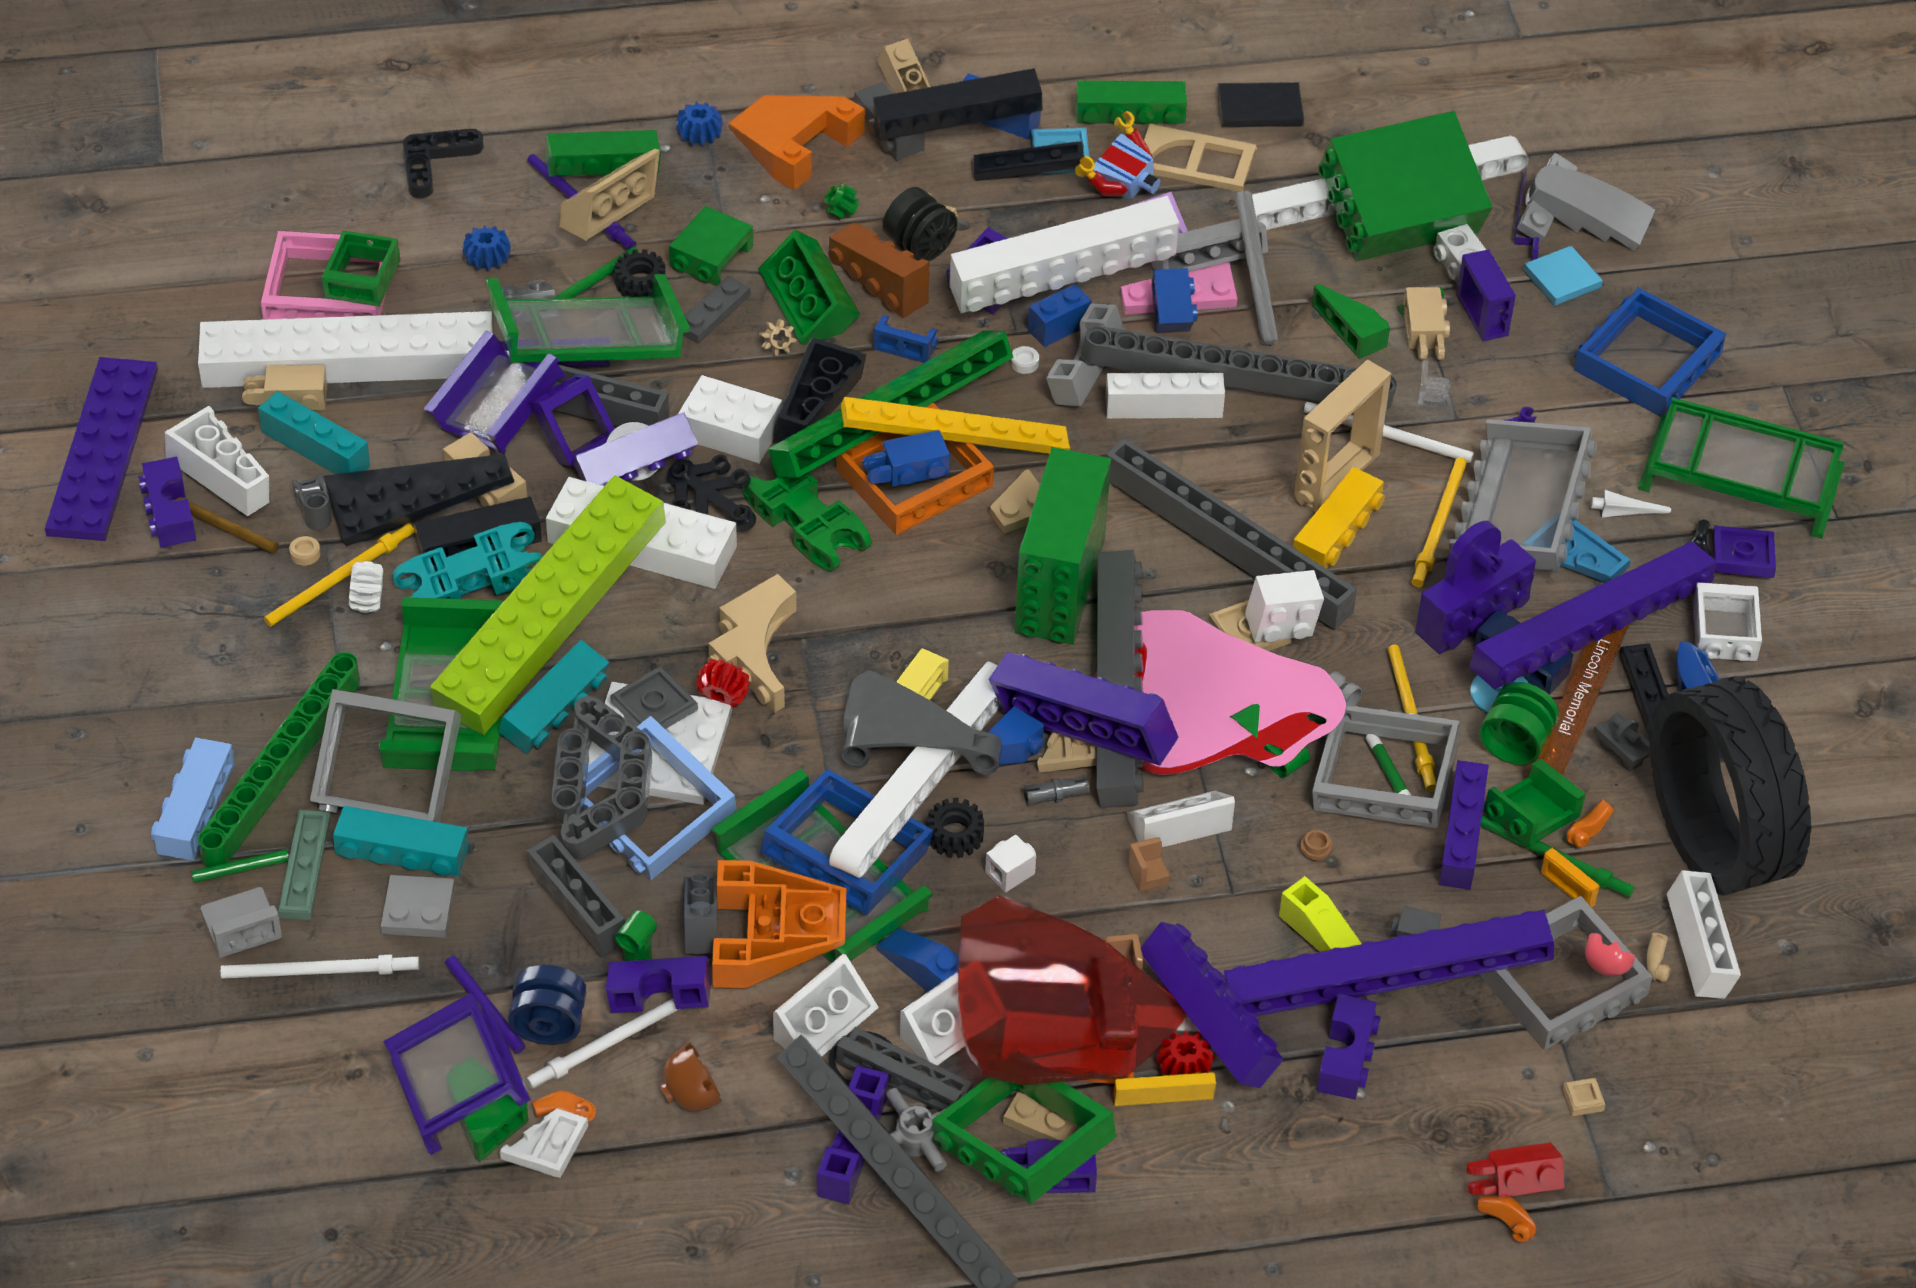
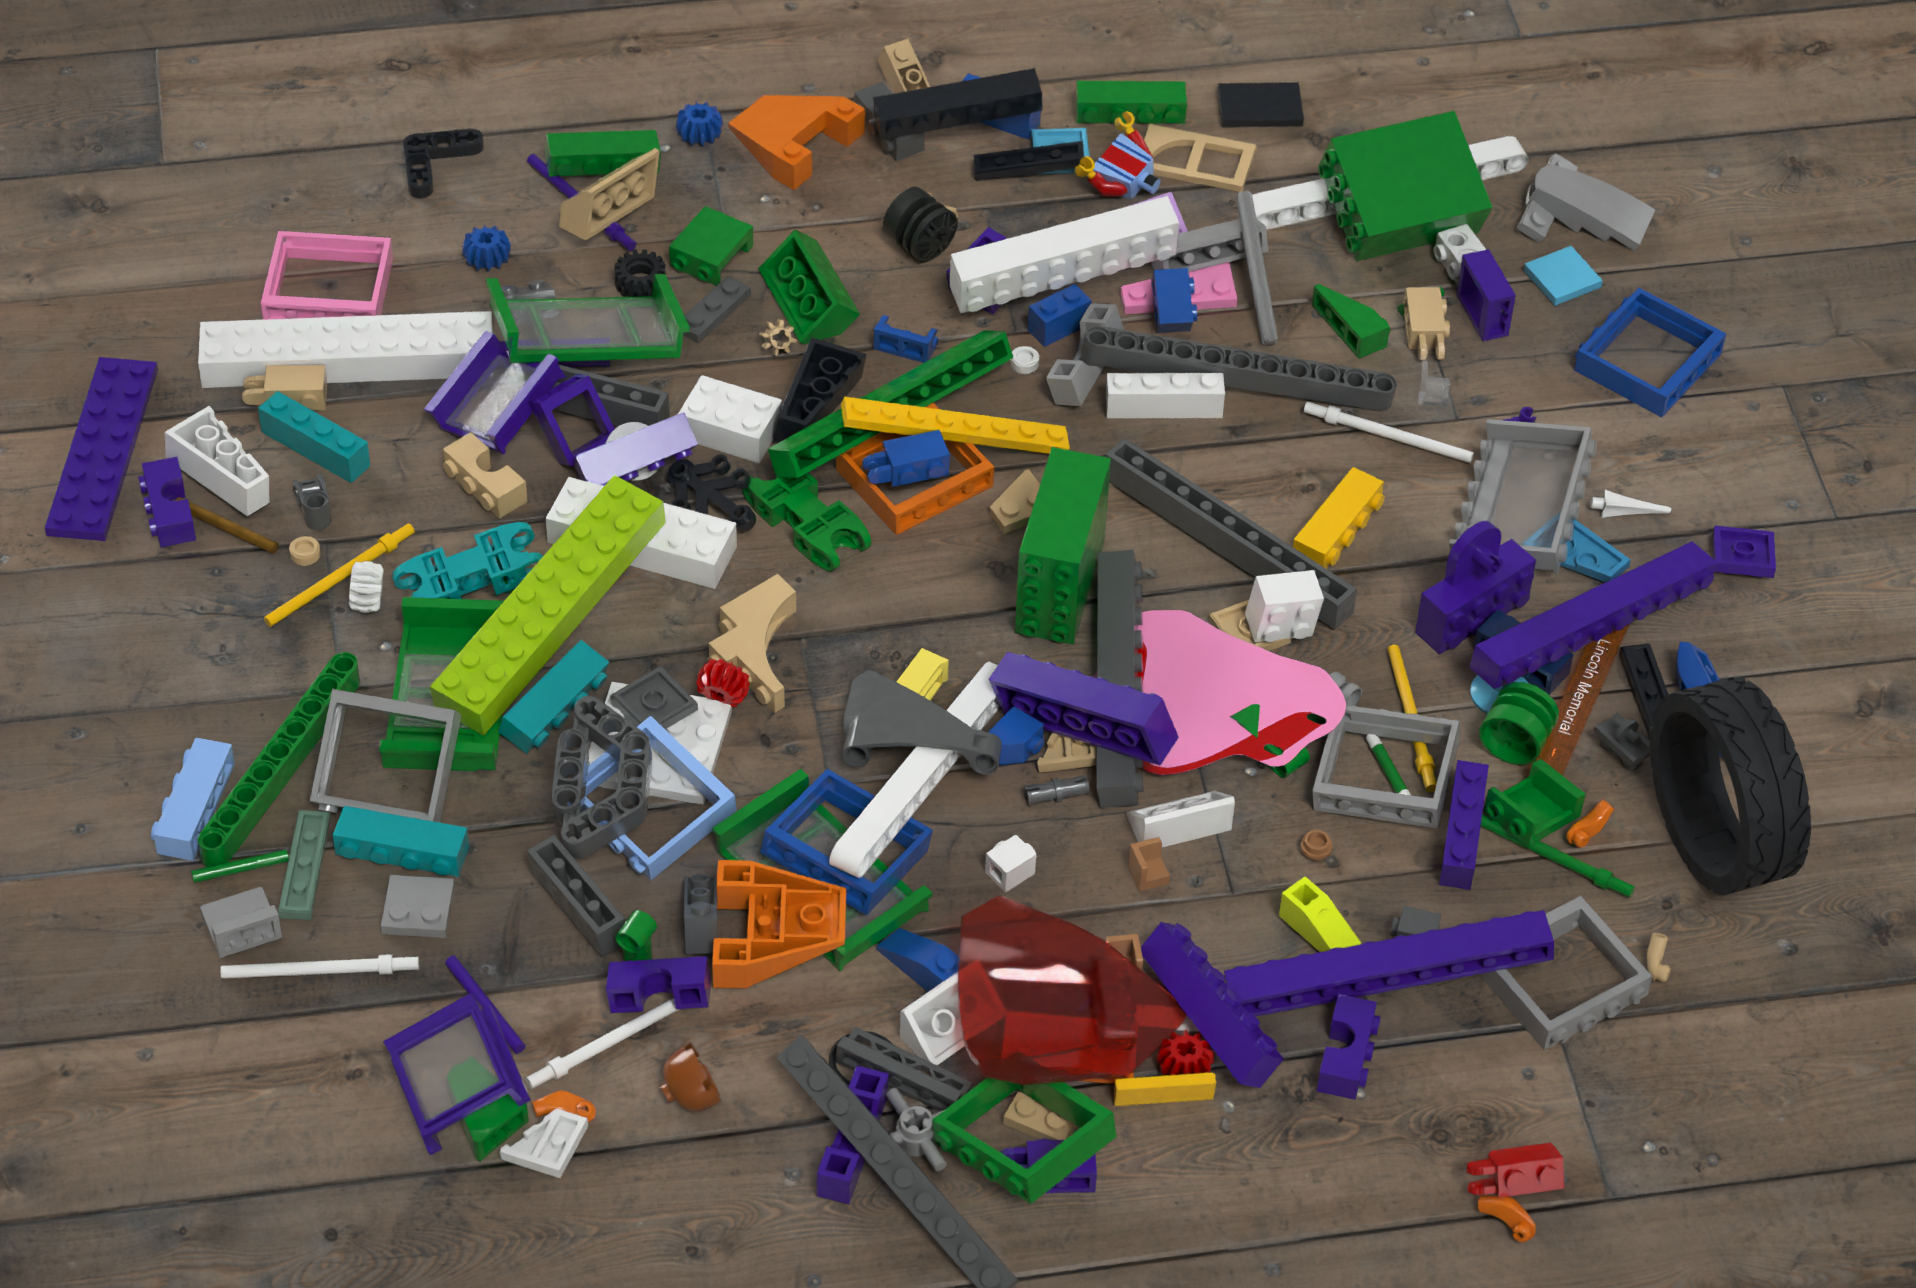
green window [321,230,401,307] -> none
black wing [323,454,515,546] -> none
black brick [414,496,542,566] -> none
dark blue wheel [508,965,586,1045] -> none
green bar [555,247,639,299] -> none
white slope [773,954,879,1056] -> none
green gear [824,183,859,219] -> none
dark orange wedge [828,222,929,318] -> none
black tyre [927,798,984,858] -> none
tan window [1294,359,1391,513] -> none
yellow bar [1411,457,1467,588] -> none
dark purple piece [1515,169,1539,260] -> none
light orange tile [1541,848,1600,908] -> none
tan tile [1562,1078,1605,1116] -> none
coral hair [1585,933,1635,976] -> none
piece [1638,397,1845,539] -> none
white brick [1667,870,1741,999] -> none
black bar [1691,519,1711,556] -> none
window [1693,583,1762,661] -> none

